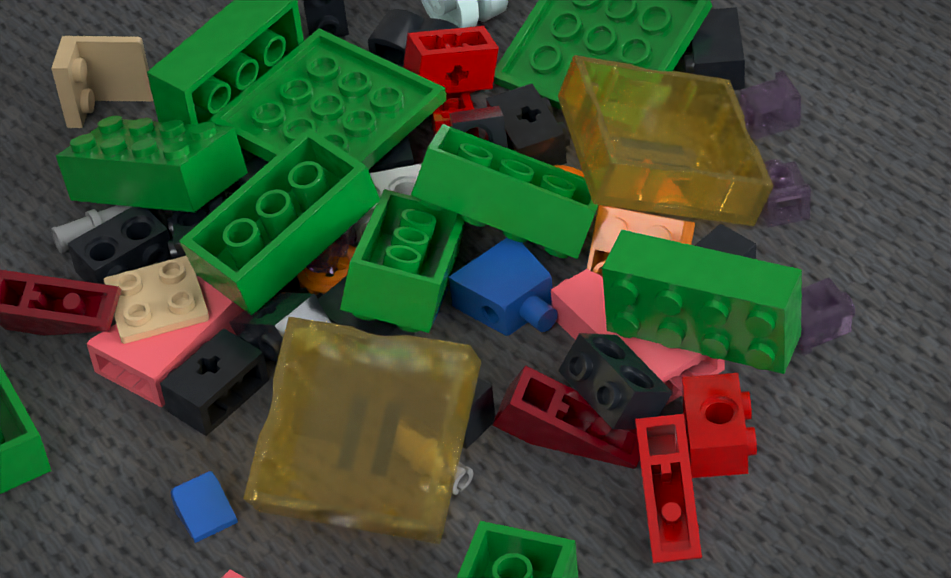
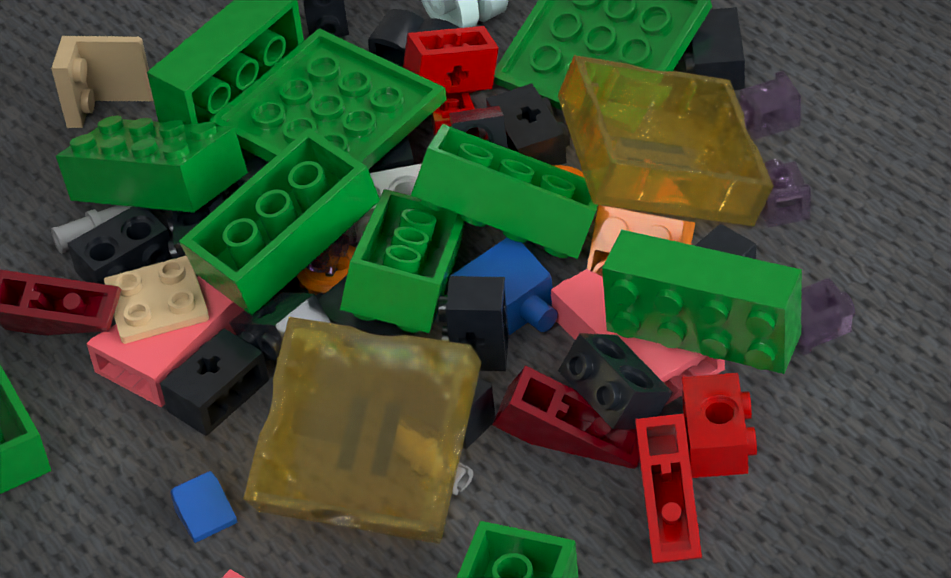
none -> black brick [438,276,509,371]

